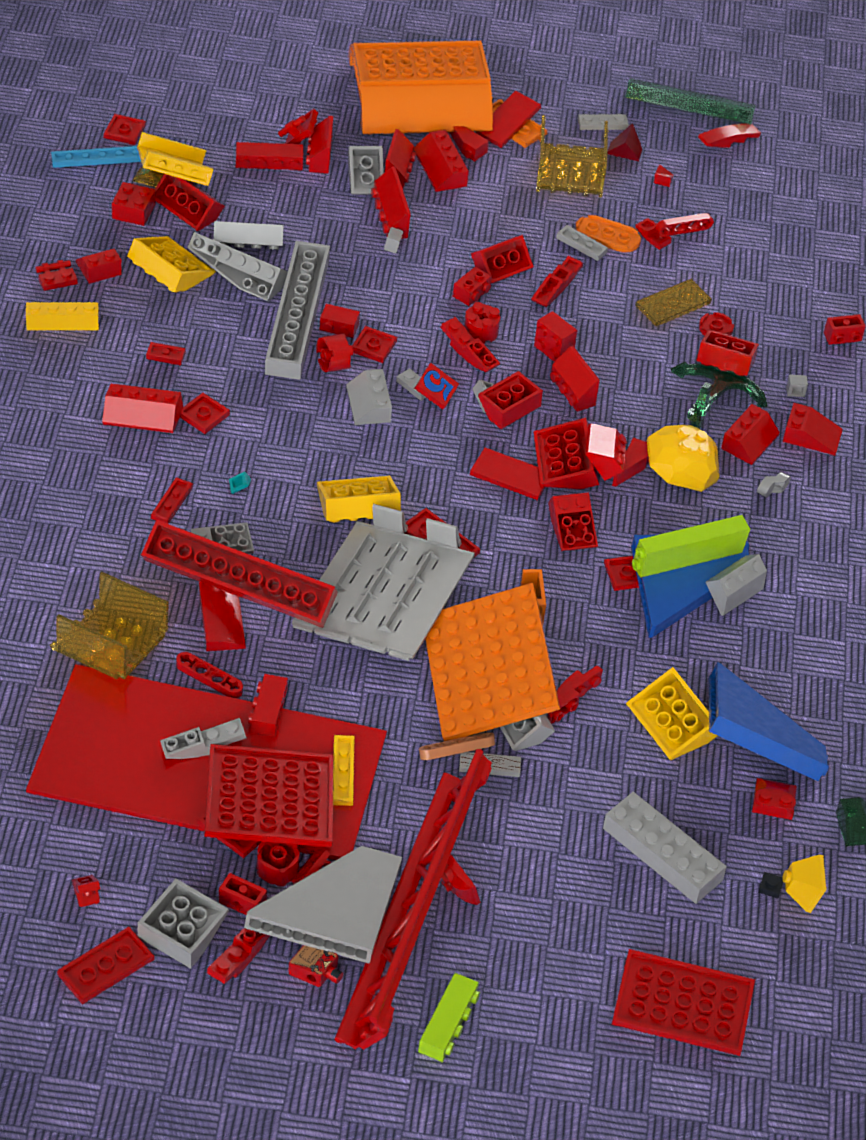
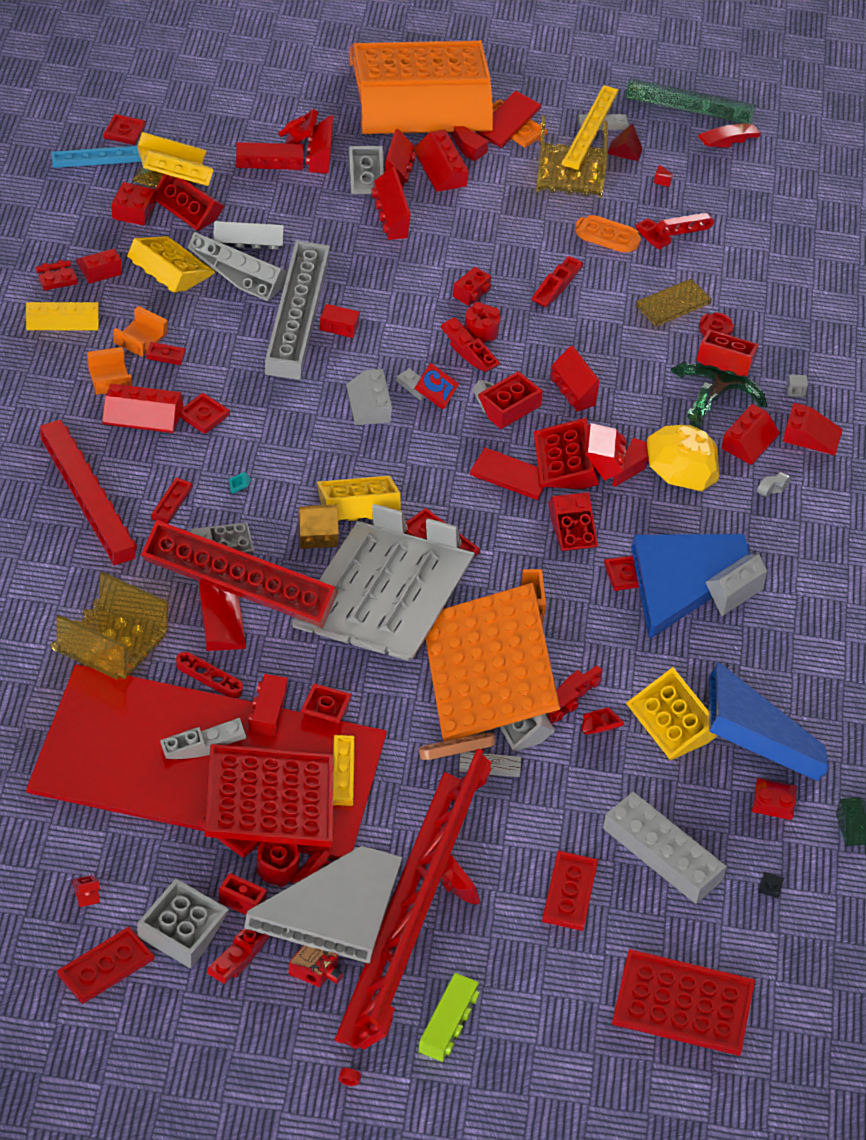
red brick [316,333,353,372] -> none
red tile [352,326,397,363] -> none
light grey slope [384,227,403,253] -> none
red slope [471,235,534,283] -> none
red brick [534,311,577,362] -> none
light grey plate [556,225,608,261] -> none
lime brick [632,515,750,578] -> none
yellow slope [783,854,826,913] -> none
red brick [824,314,866,345] -> none
none -> red brick [40,419,137,566]
none -> orange panel [87,347,132,395]
none -> orange panel [113,306,168,357]
none -> pearl gold slope [298,504,339,549]
none -> red slope [301,683,352,723]
none -> red tile [338,1068,362,1086]
none -> red tile [542,851,598,931]
none -> yellow tile [563,85,619,170]
none -> red slope [581,707,624,735]

